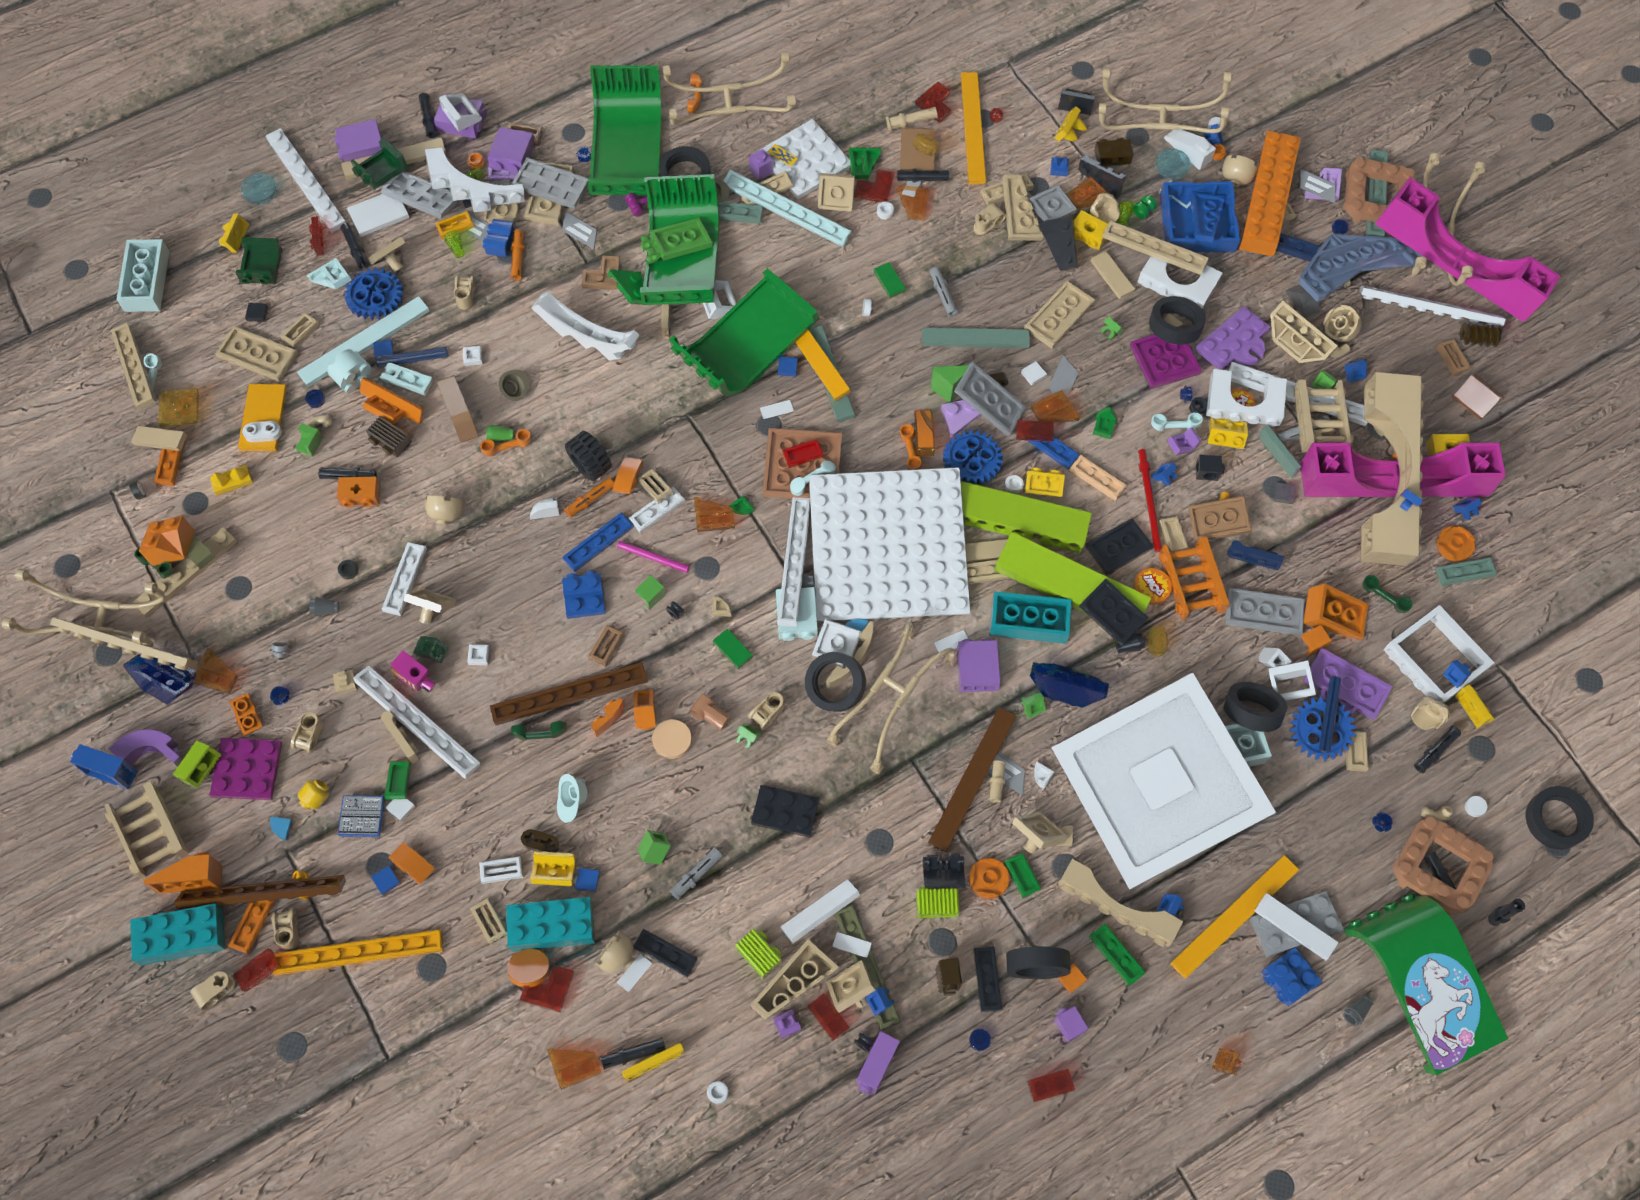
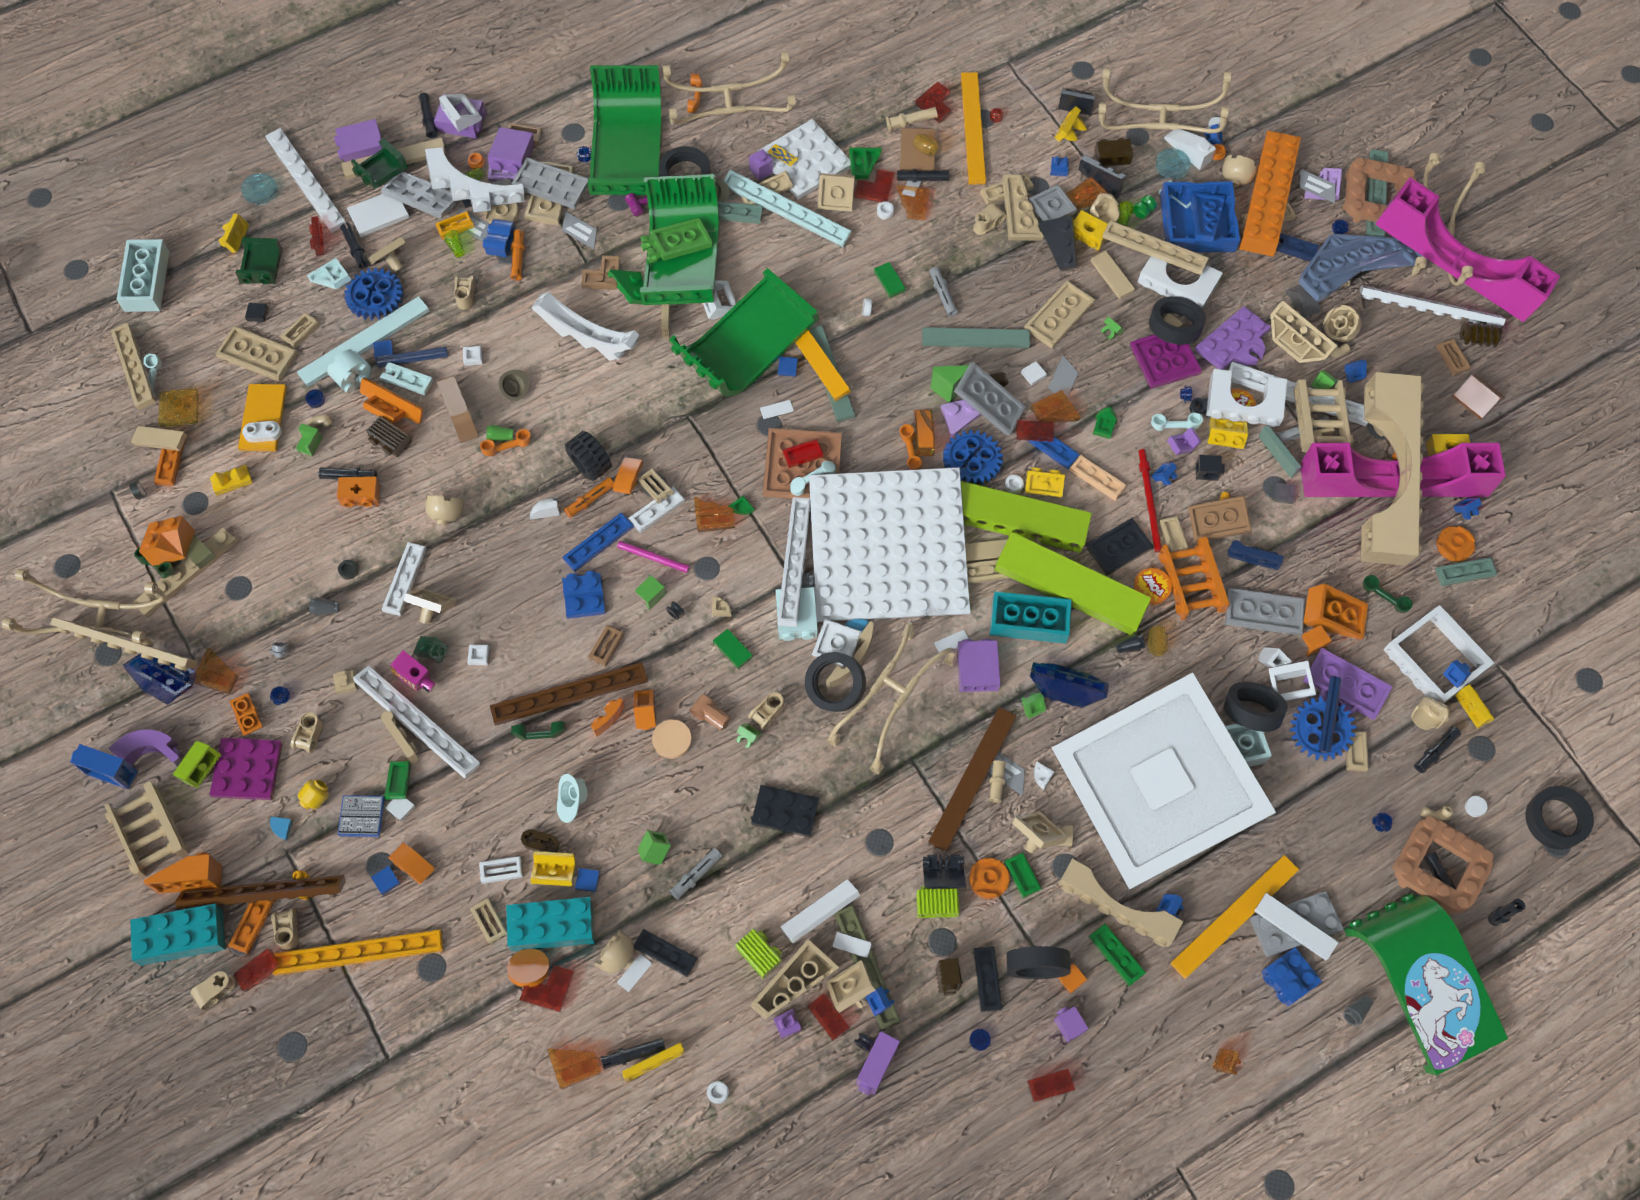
black tile [1079,578,1148,646] -> none
blue tile [1399,489,1423,511] -> none

